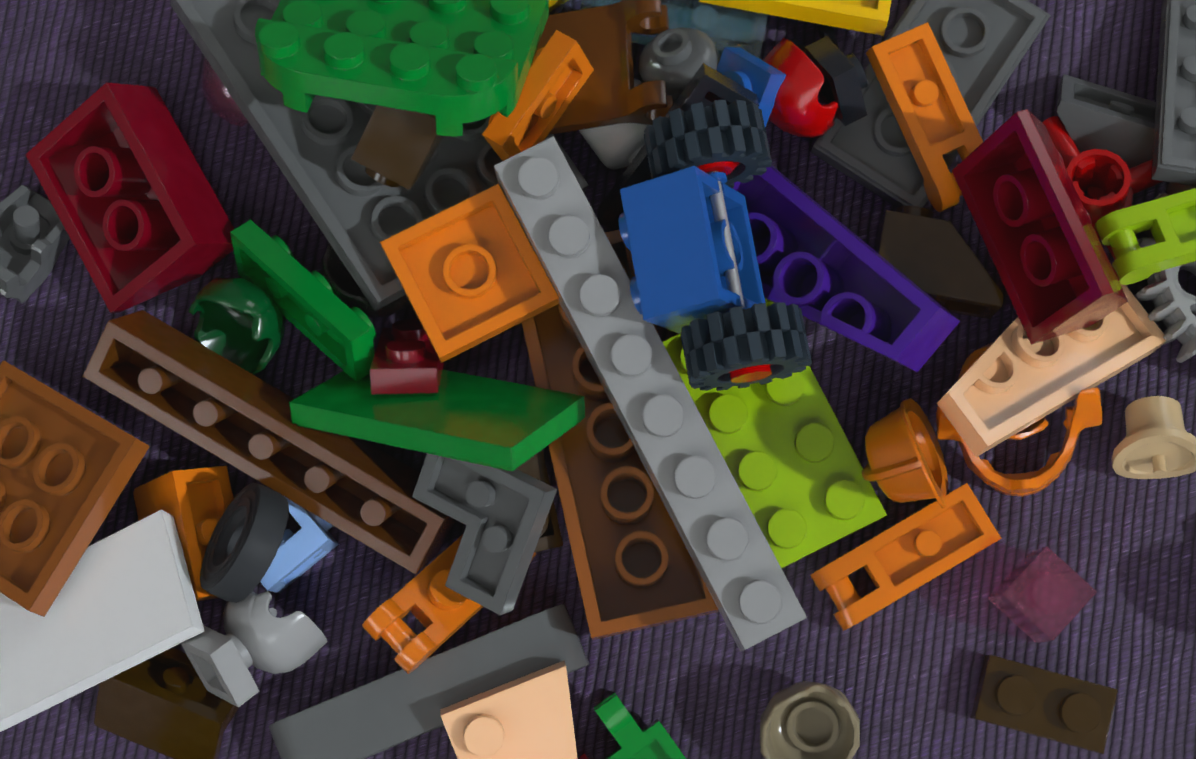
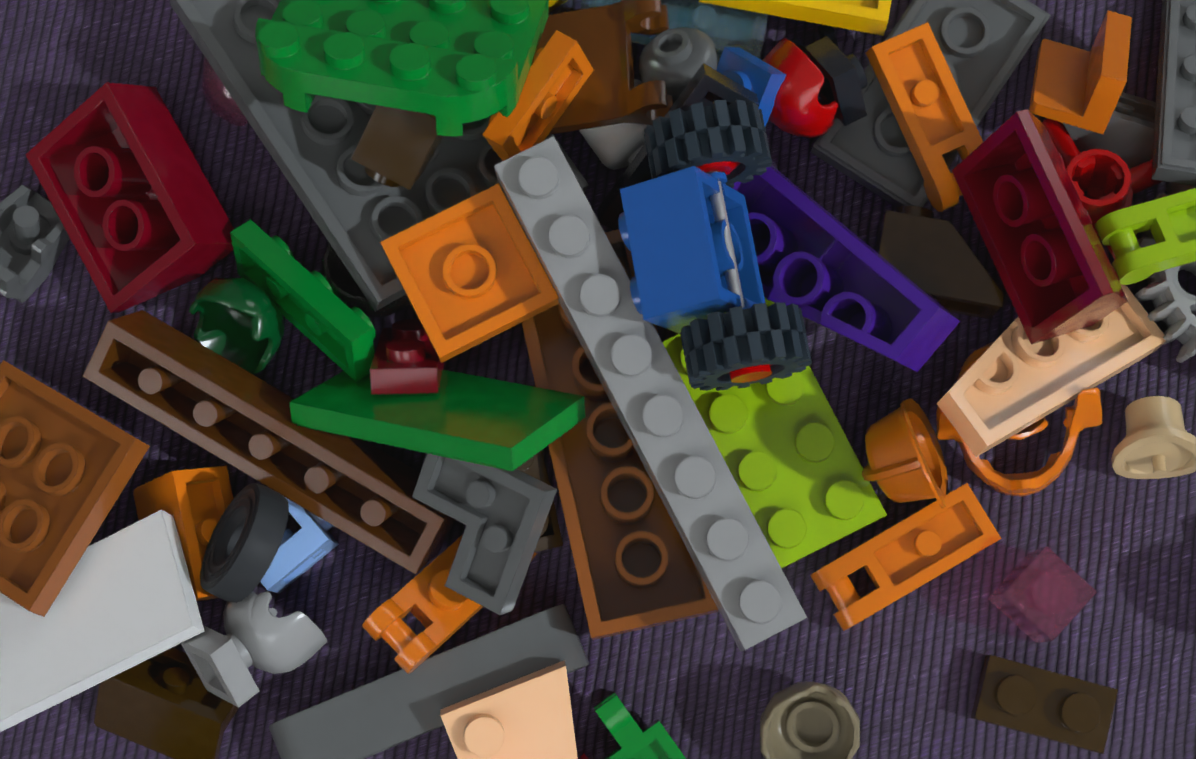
none -> orange panel [1029,10,1132,135]

